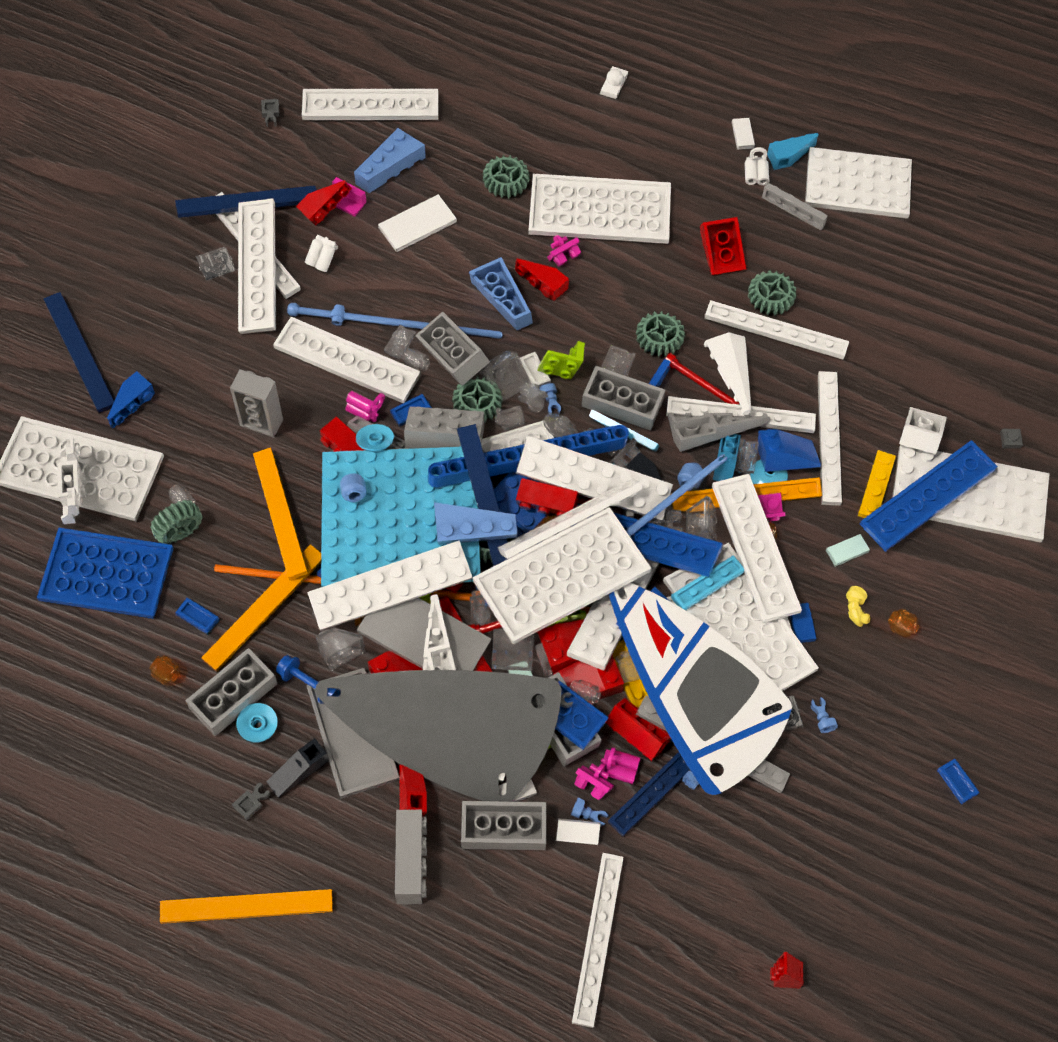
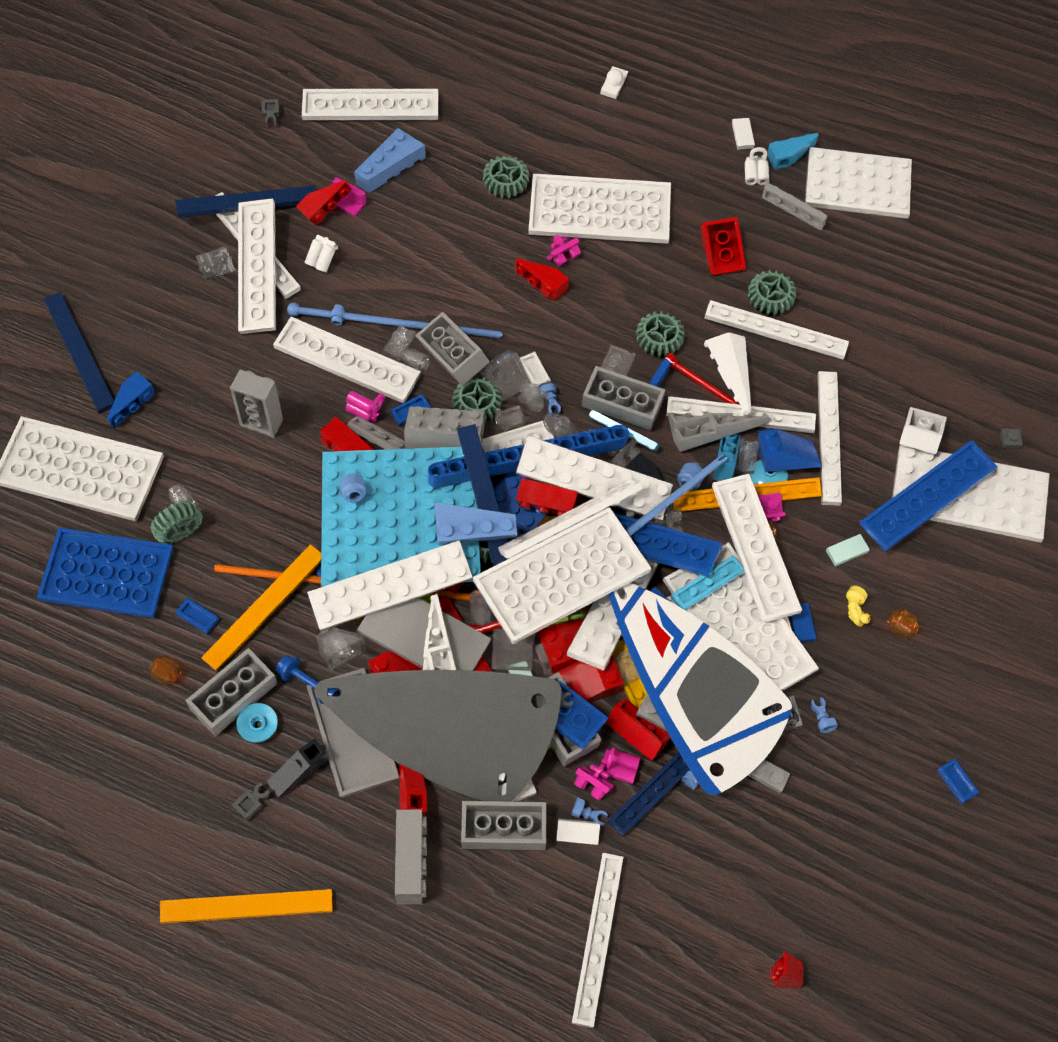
white bracket [57,436,86,524] -> none
light orange tile [253,447,308,580] -> none
medium azure dish [356,424,394,451] -> none
white tile [378,194,457,252] -> none
medium blue wedge [469,257,533,330] -> none
lime bracket [537,341,585,379] -> none
clear brick [570,680,601,705] -> none
clear slope [686,496,717,541] -> none
yellow plate [858,450,896,518] -> none

